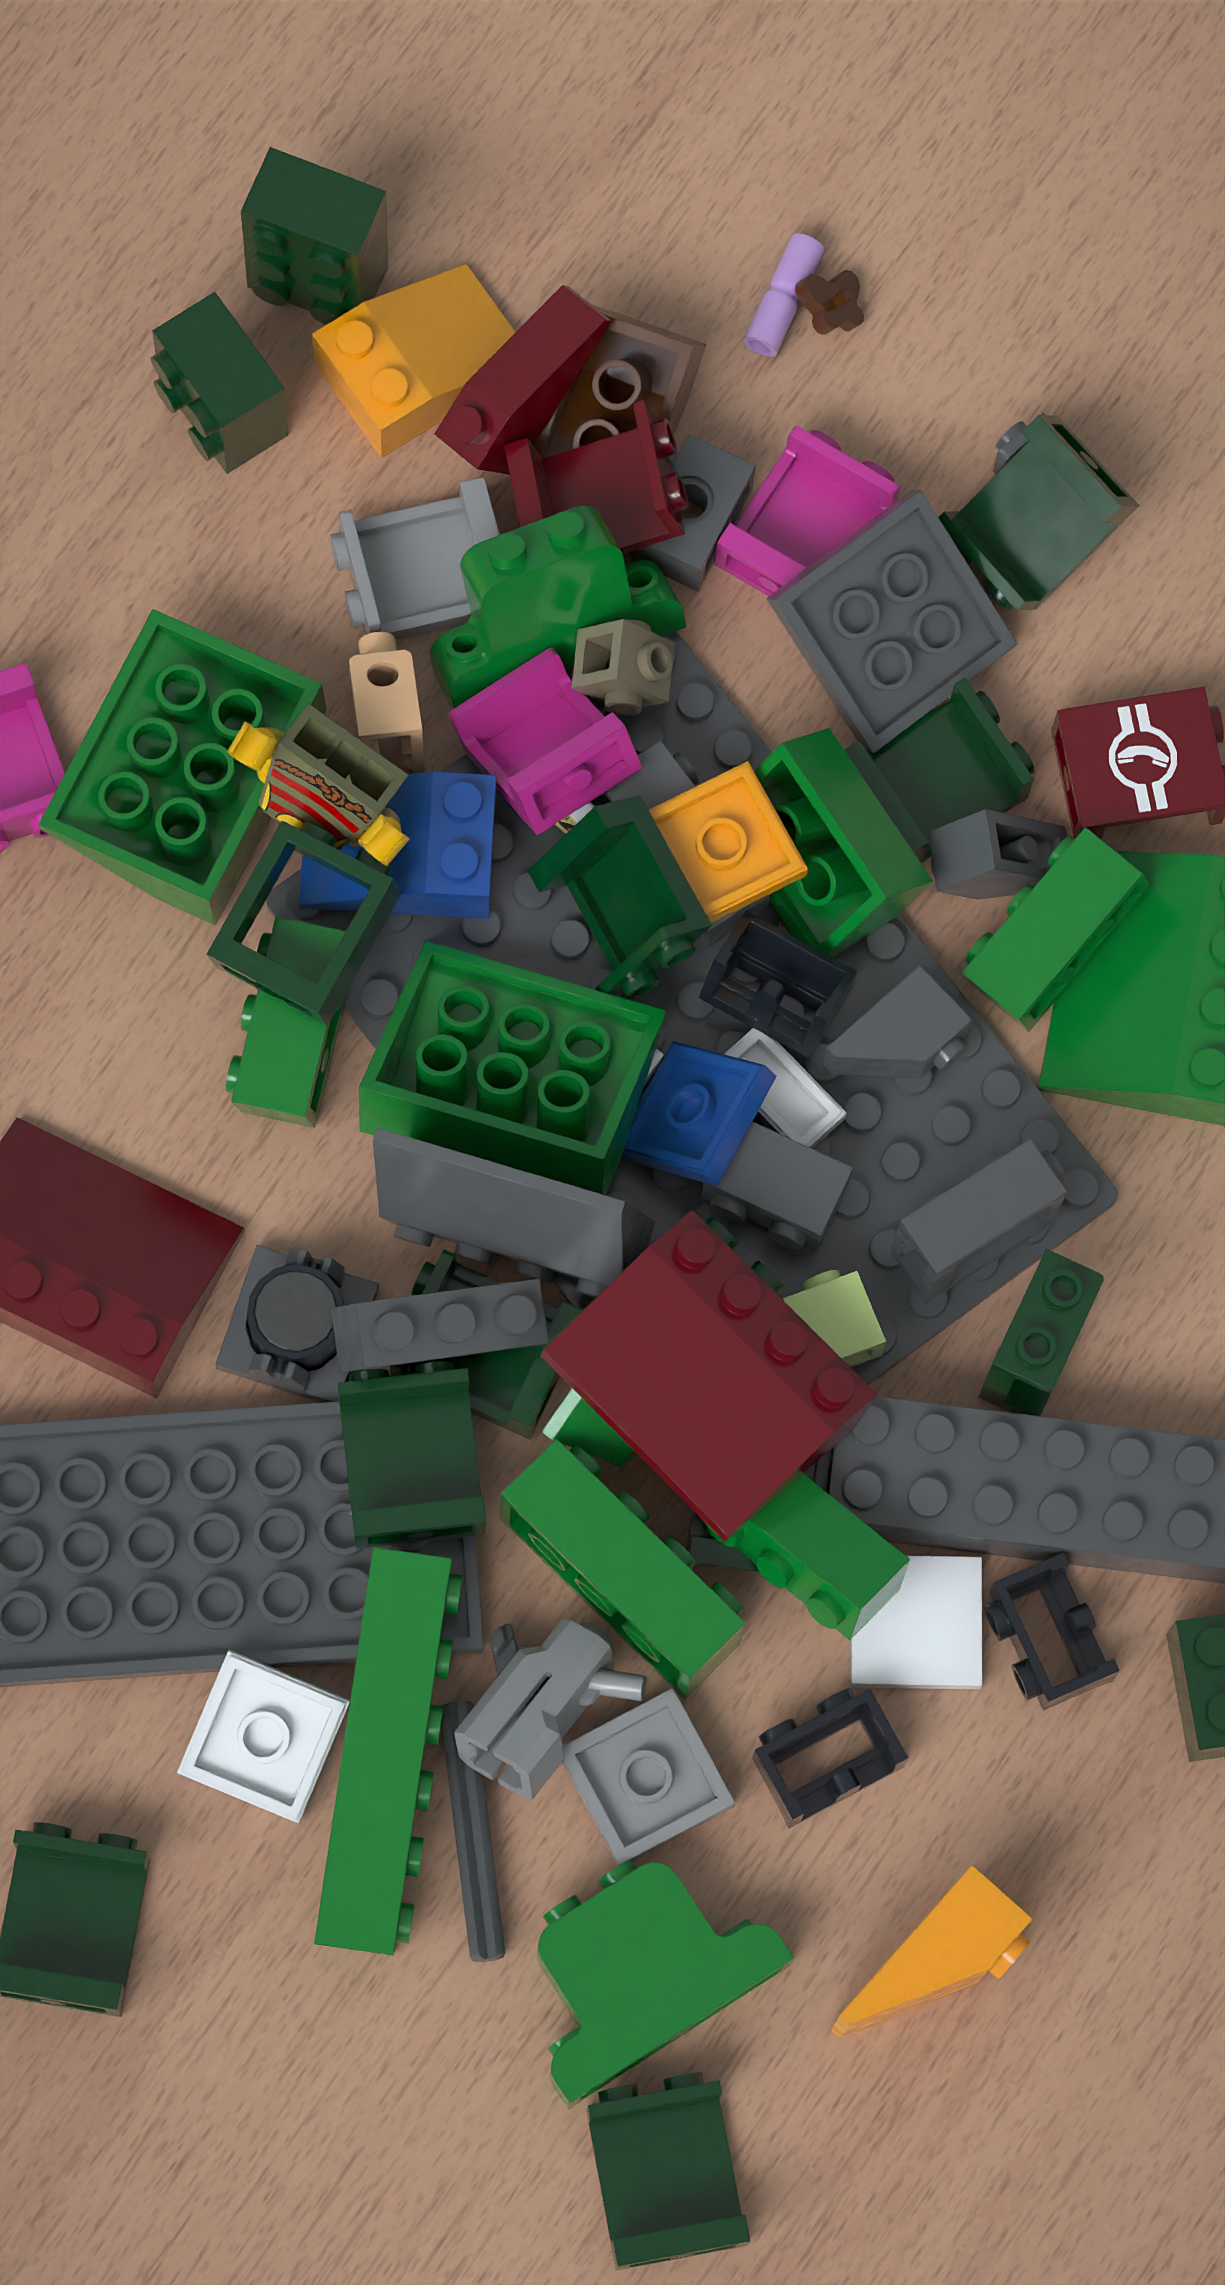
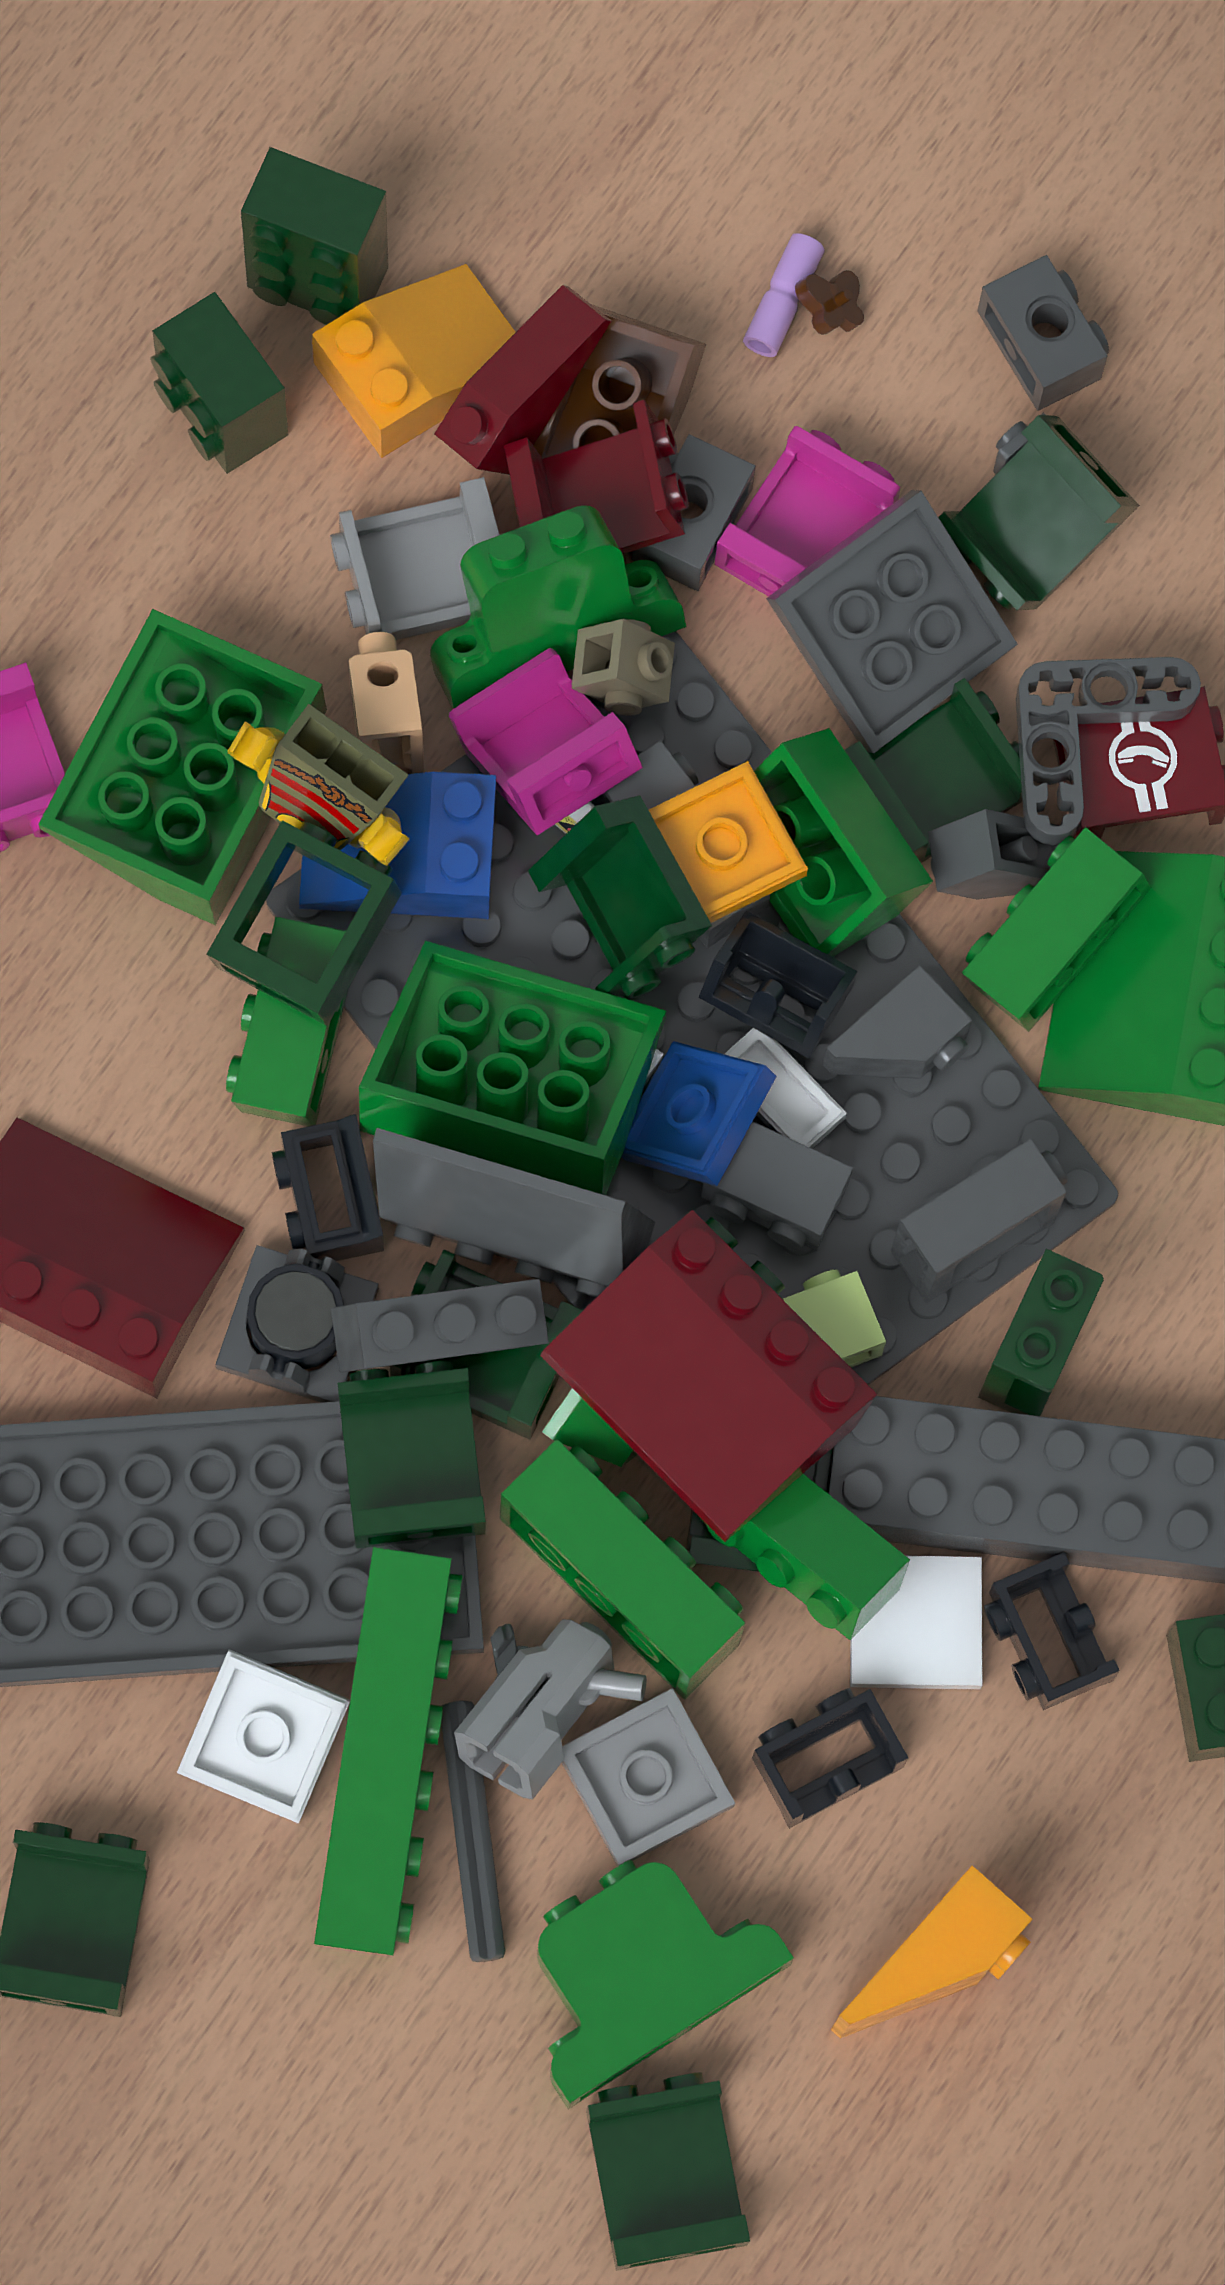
none -> black window [271,1114,384,1261]
none -> dark grey brick [977,255,1109,411]
none -> dark grey beam [1016,657,1201,845]

